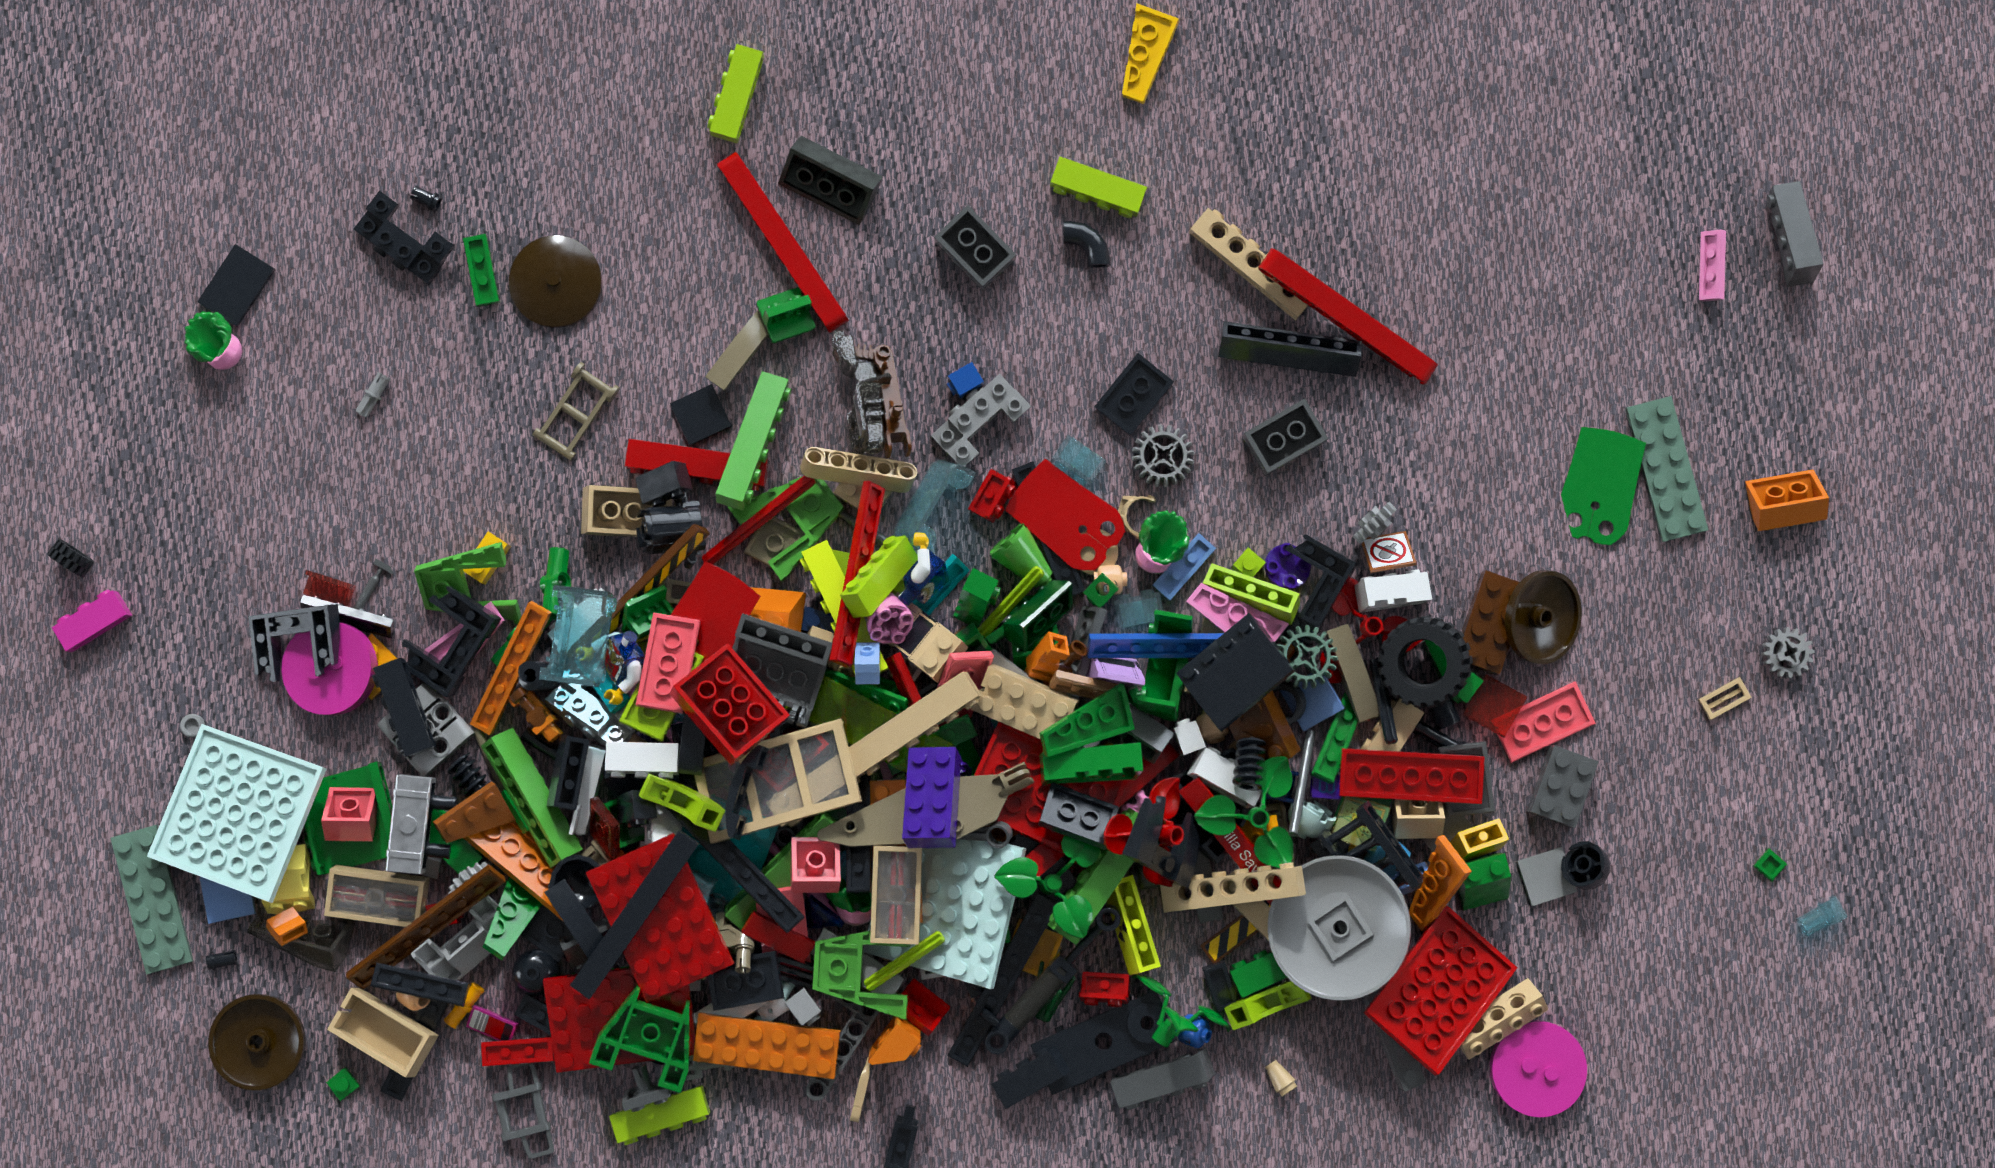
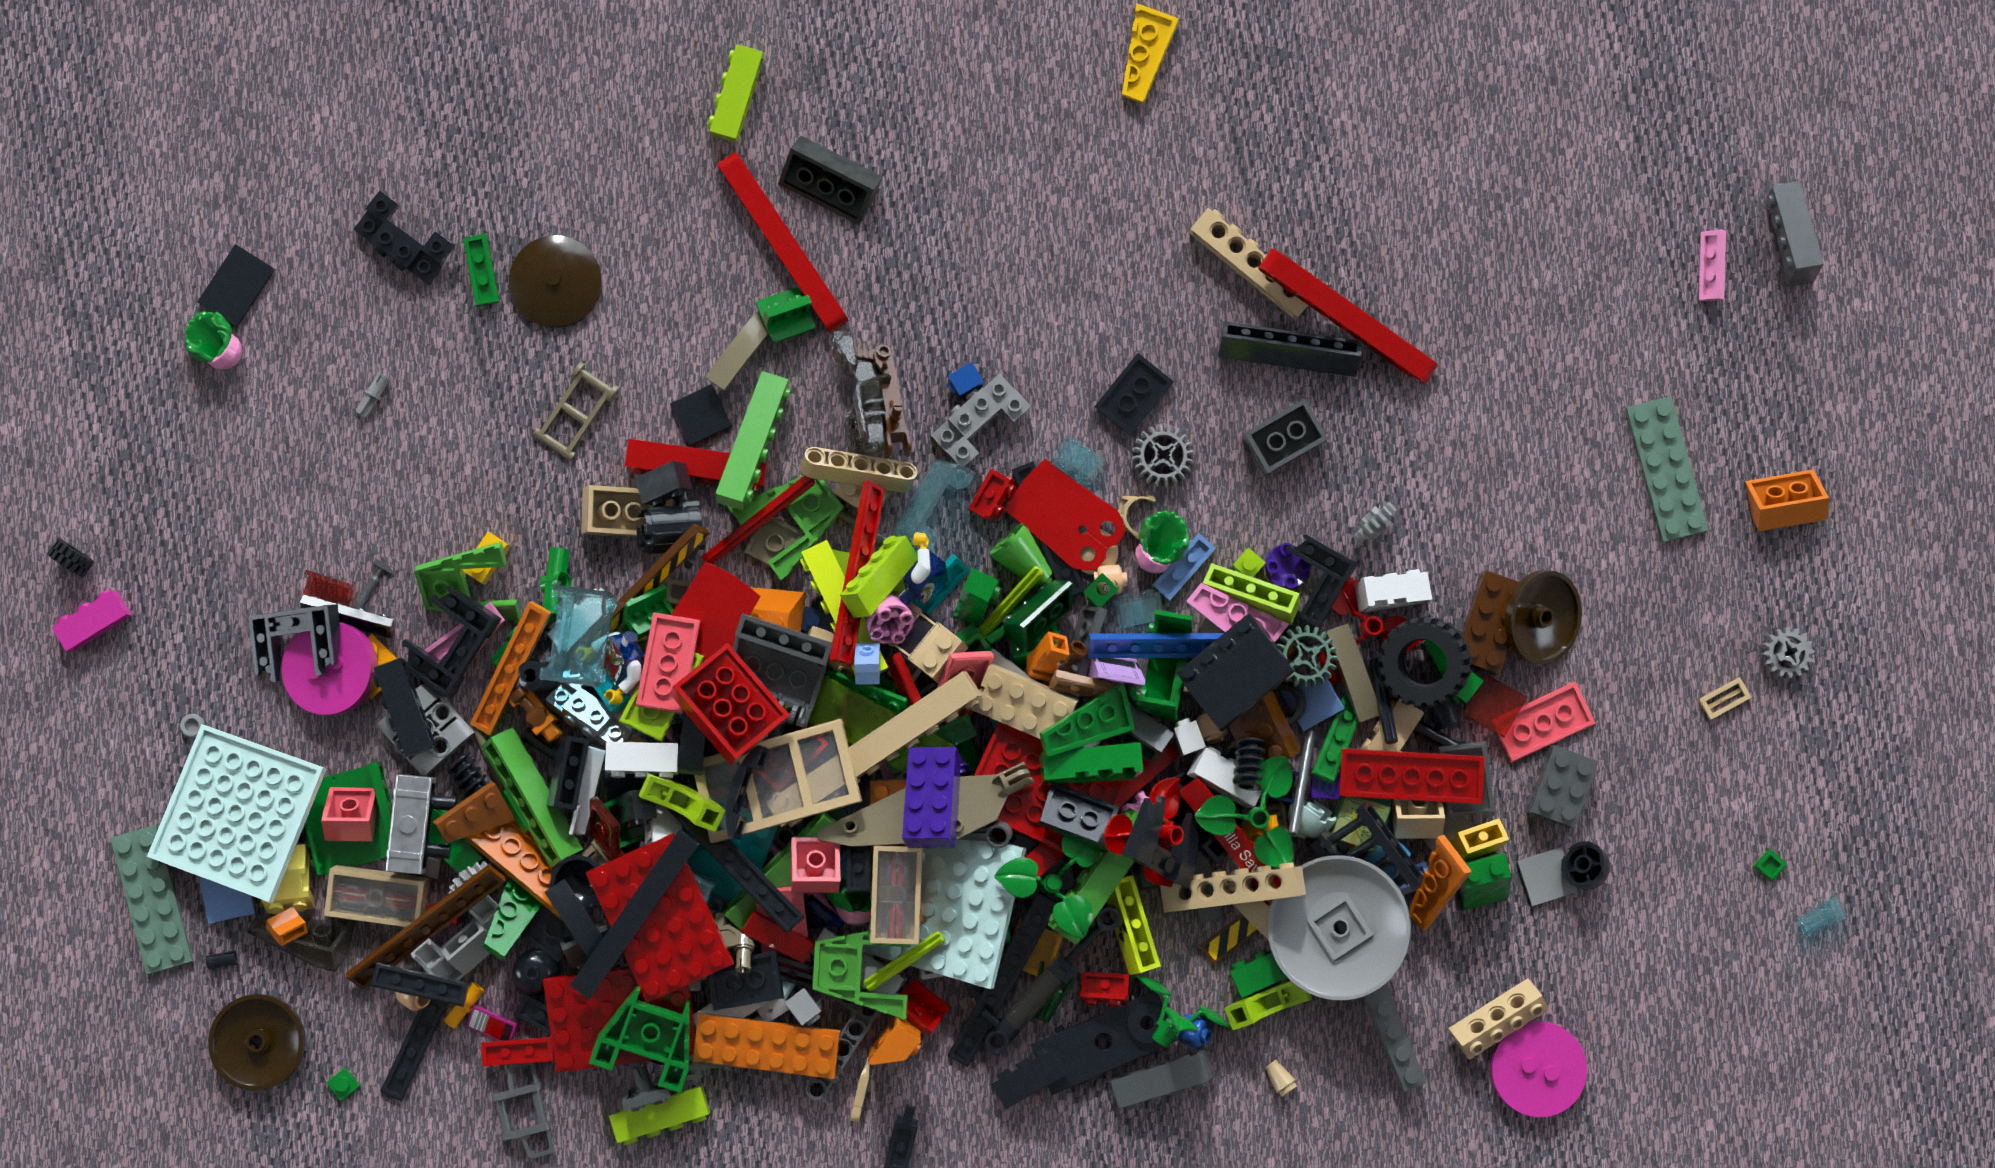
tan piece [327,988,439,1078] -> none
black pin [410,186,442,210] -> none
dark grey brick [934,205,1016,291] -> none
lime brick [1050,157,1147,218] -> none
black cylinder [1063,221,1111,268] -> none
black tile [1202,960,1238,1013] -> none
piece [1361,531,1417,573] -> none
red plate [1363,905,1518,1076] -> none
green piece [1561,427,1646,545] -> none

